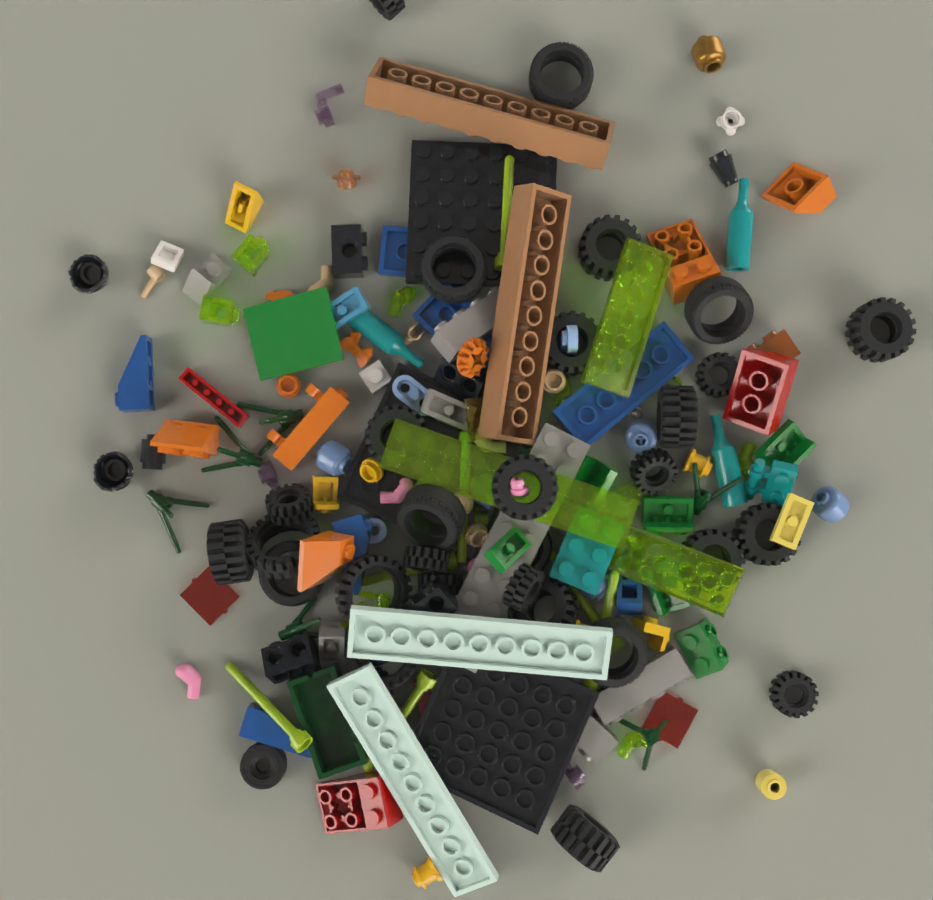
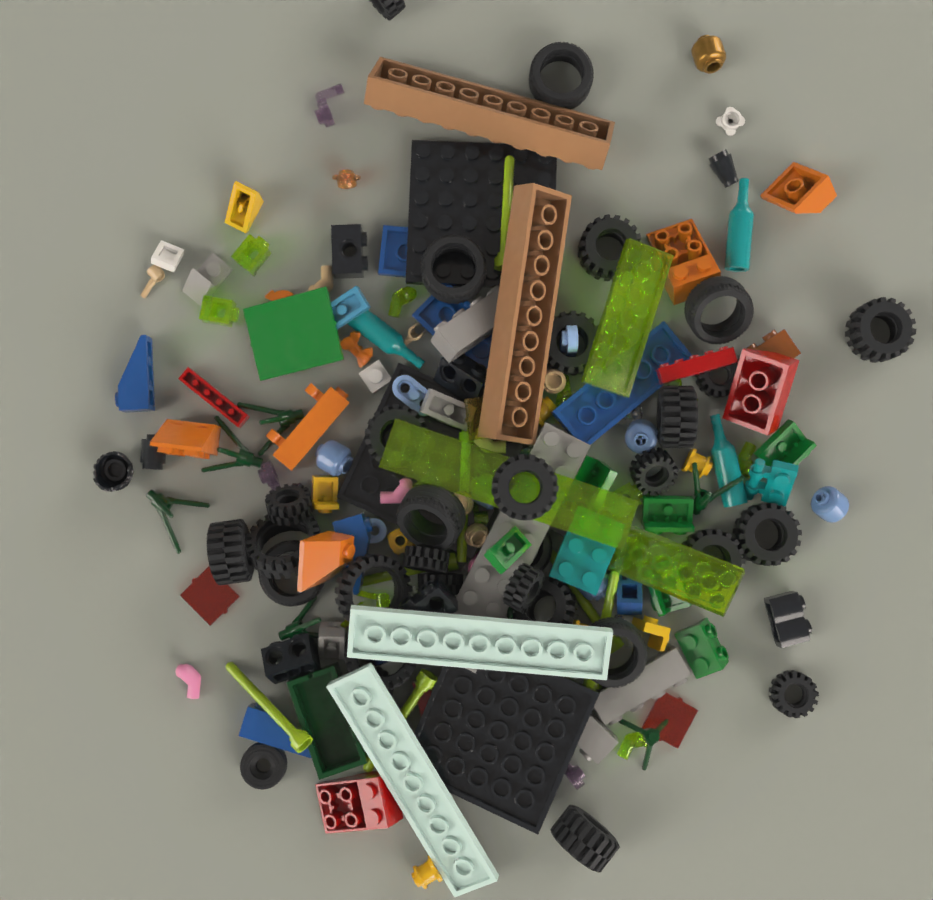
black hair [68,254,109,294] -> none
orange plate [276,374,301,398] -> none
yellow plate [360,458,384,482] -> none
orange gear [457,337,489,378] -> none
bright pink arm [508,477,530,497] -> none
light yellow brick [755,769,787,800] -> none
light yellow plate [769,493,814,550] -> none
none -> yellow brick [387,528,415,555]
none -> yellow brick [538,396,557,427]
none -> red piece [656,346,738,385]
none -> black brick [764,591,812,648]

